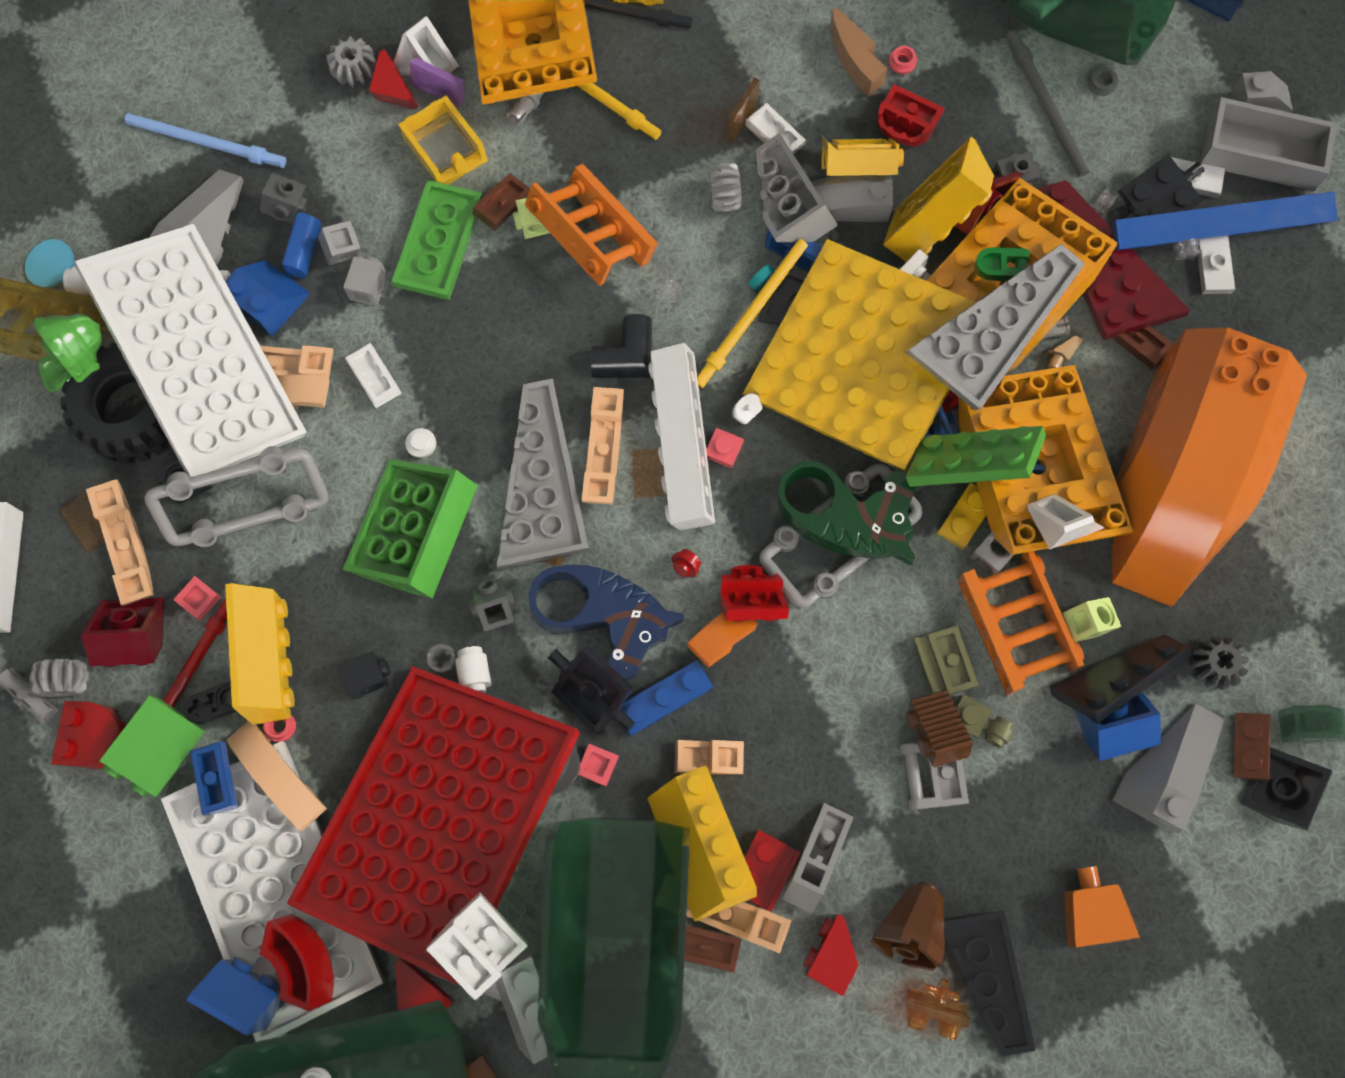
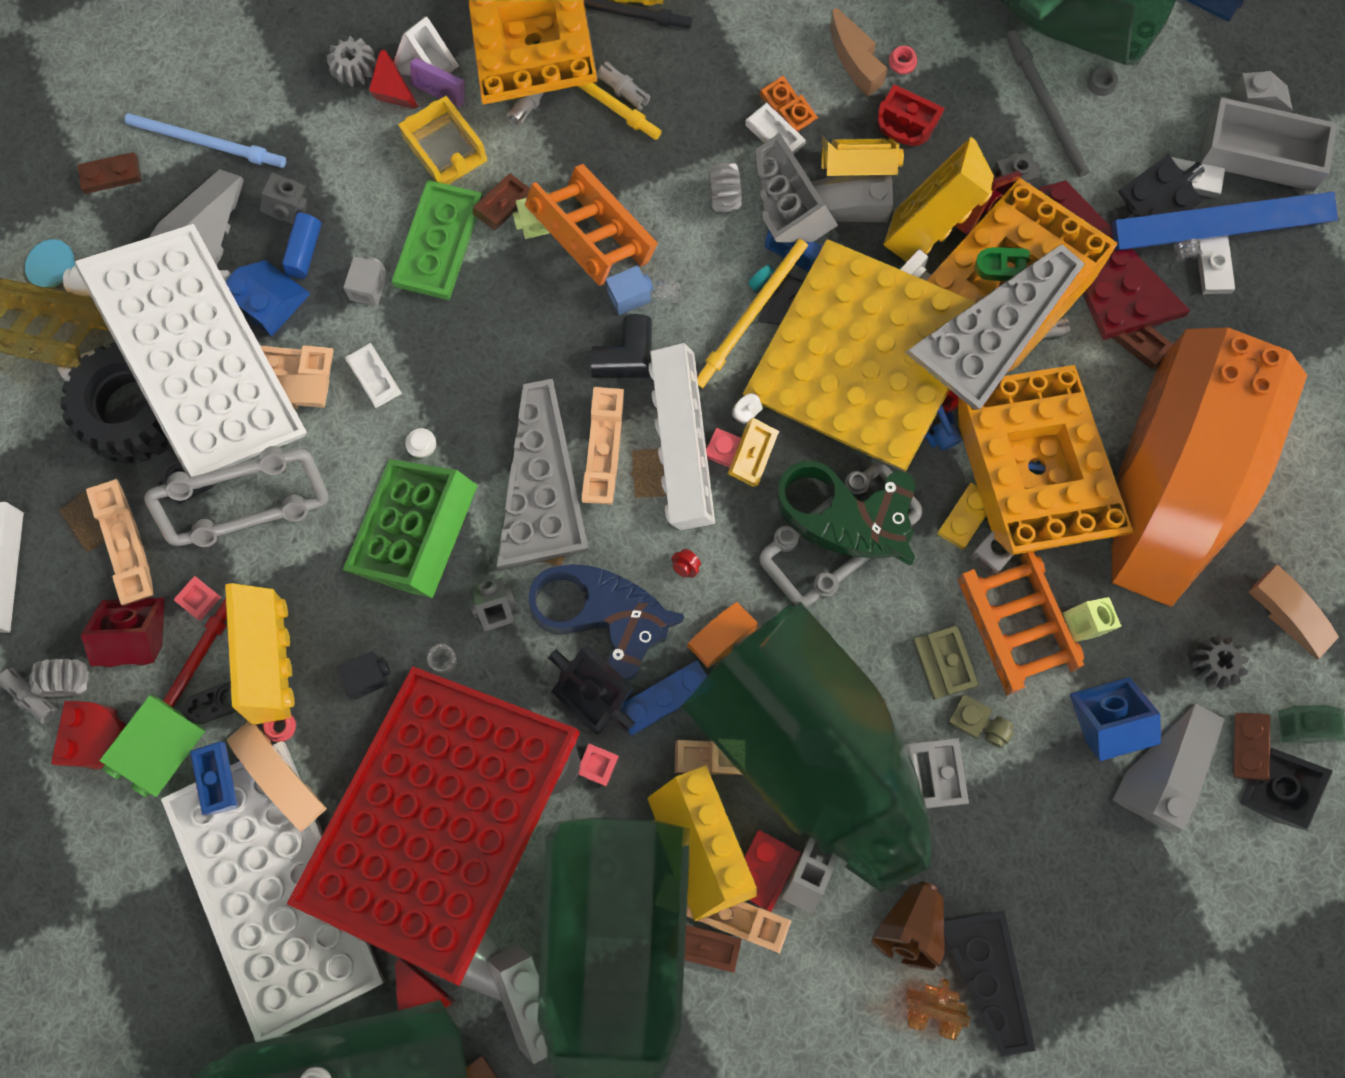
bright green head [32,314,102,393] -> none
blue slope [186,957,283,1035] -> none
red brick [259,914,334,1011] -> none
light grey brick [318,221,361,266] -> none
white slope [426,892,528,1000] -> none
white brick [455,646,491,693] -> none
red slope [719,565,789,622] -> none
clear orange piece [727,78,760,144] -> none
red slope [803,914,859,996] -> none
reddish brown brick [905,689,973,768] -> none
bright green plate [906,426,1046,487] -> none
white slope [1028,494,1104,549] -> none
tan bar [1048,336,1084,369] -> none
black wing [1049,634,1191,724] -> none
orange torso [1064,866,1139,948] -> none
clear bush [1092,187,1119,218] -> none
none -> copper plate [77,152,142,194]
none -> light grey pin [597,62,650,111]
none -> medium blue brick [606,265,653,315]
none -> clear green windscreen [681,601,931,892]
none -> yellow plate [727,418,779,487]
none -> orange slope [759,75,818,132]
none -> medium nougat slope [1248,564,1339,660]

